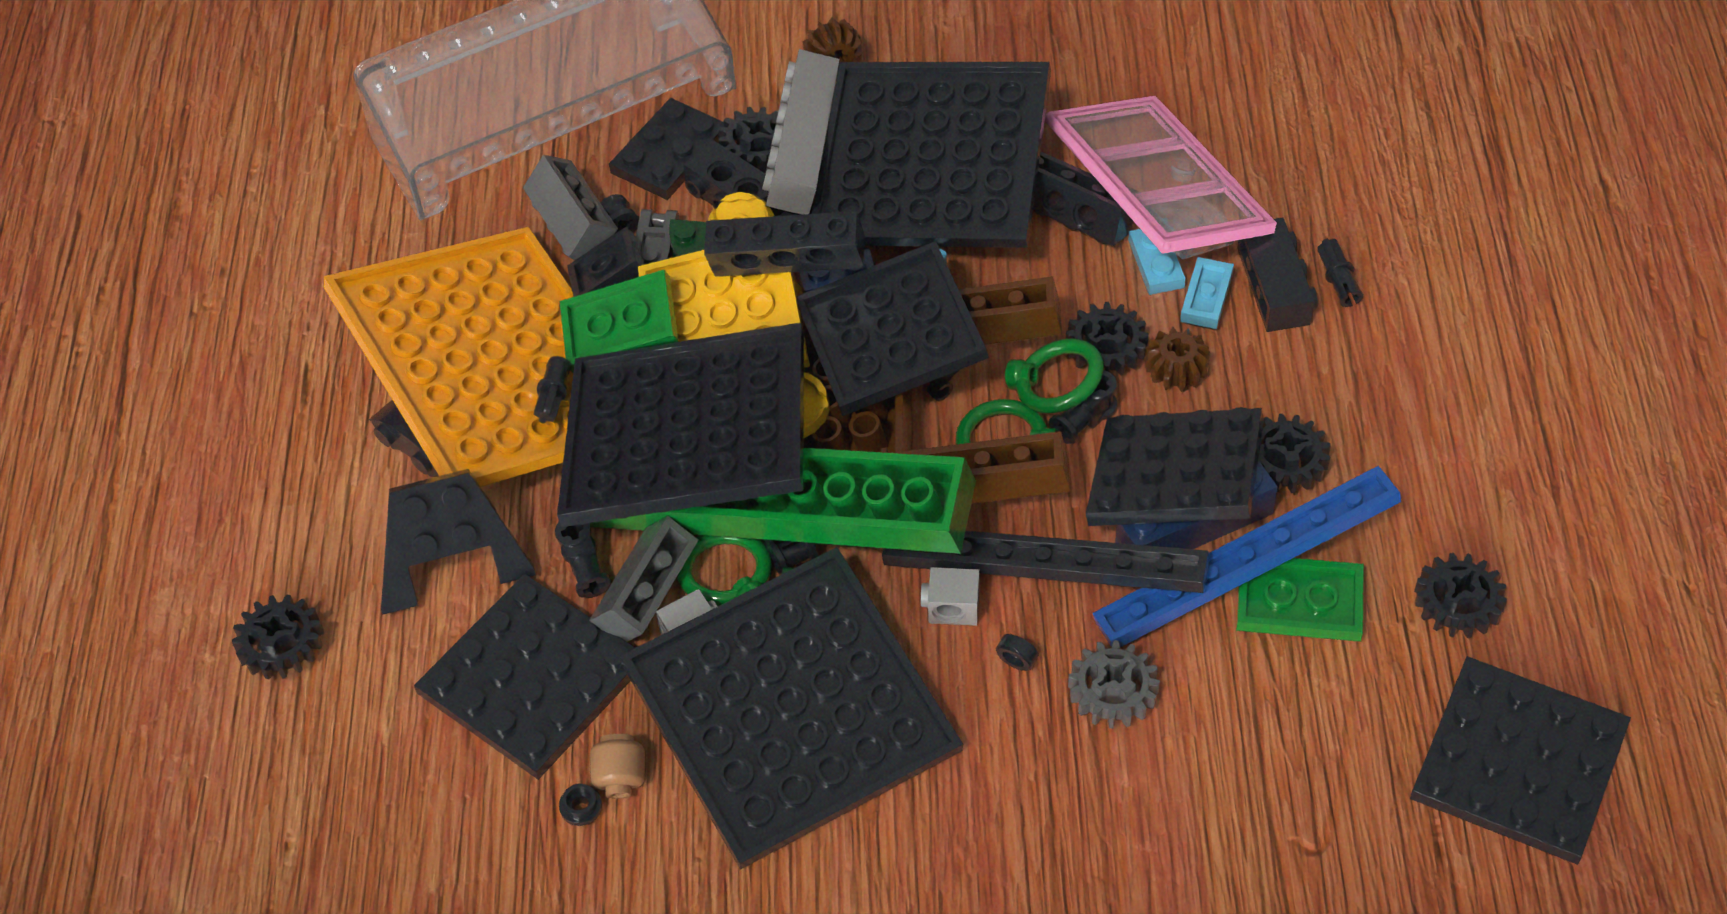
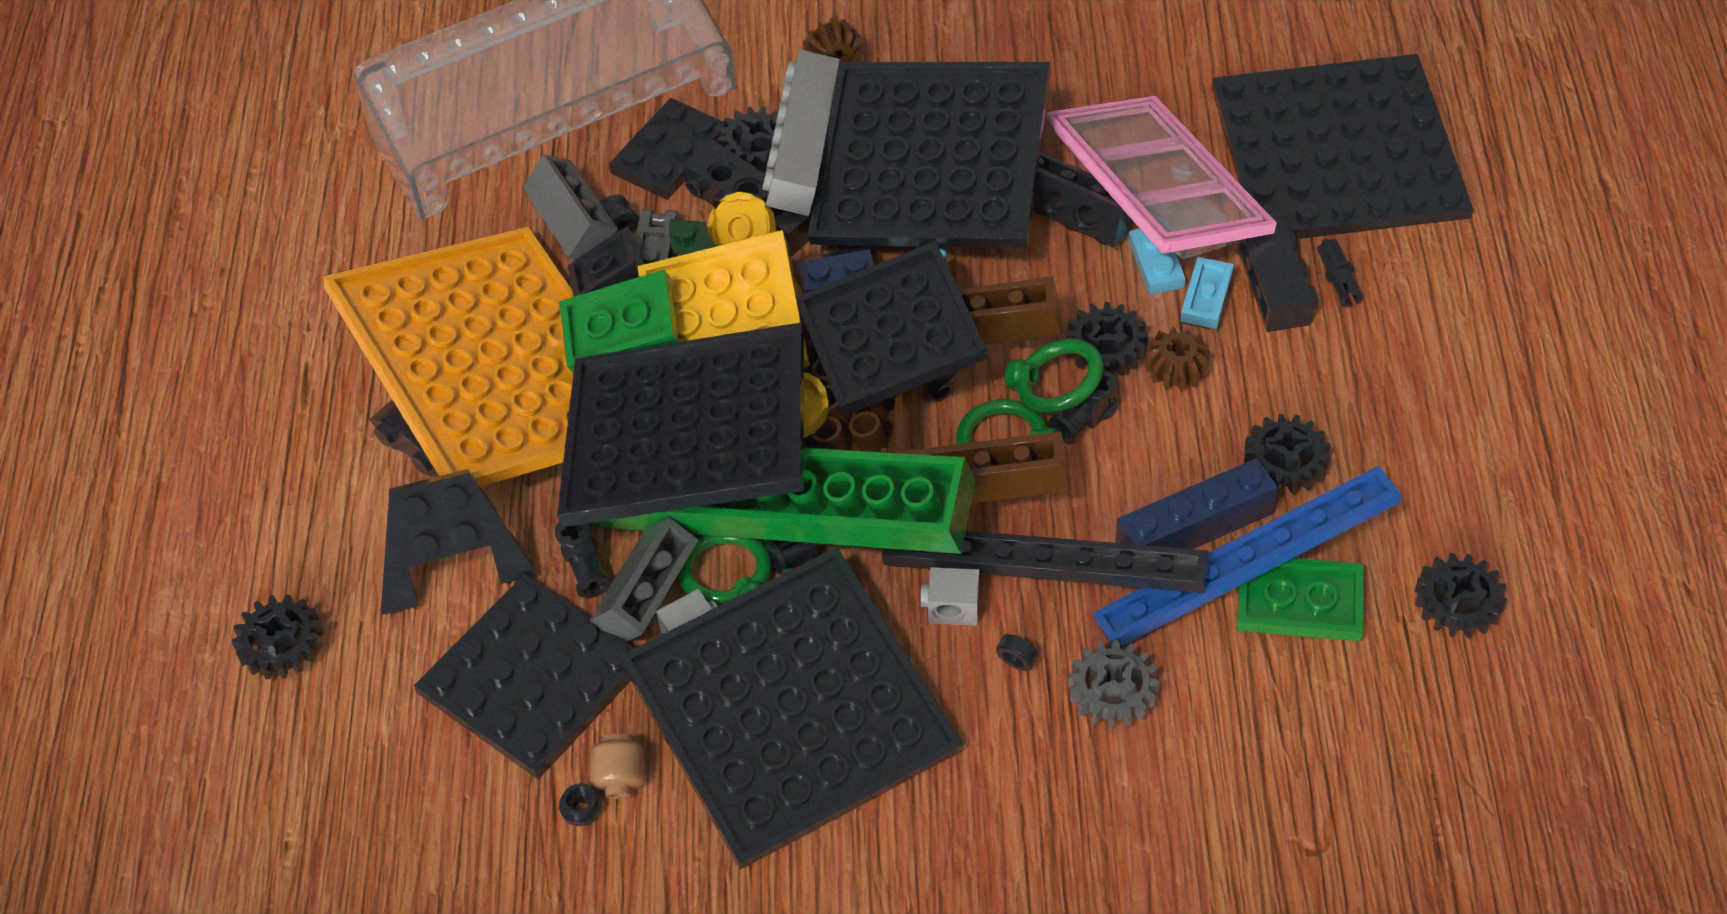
black axle [534,356,571,424] -> none
black brick [704,211,865,277] -> none
black plate [1086,407,1264,526] -> none
black plate [1410,656,1631,865] -> none
none -> black plate [1211,54,1473,239]

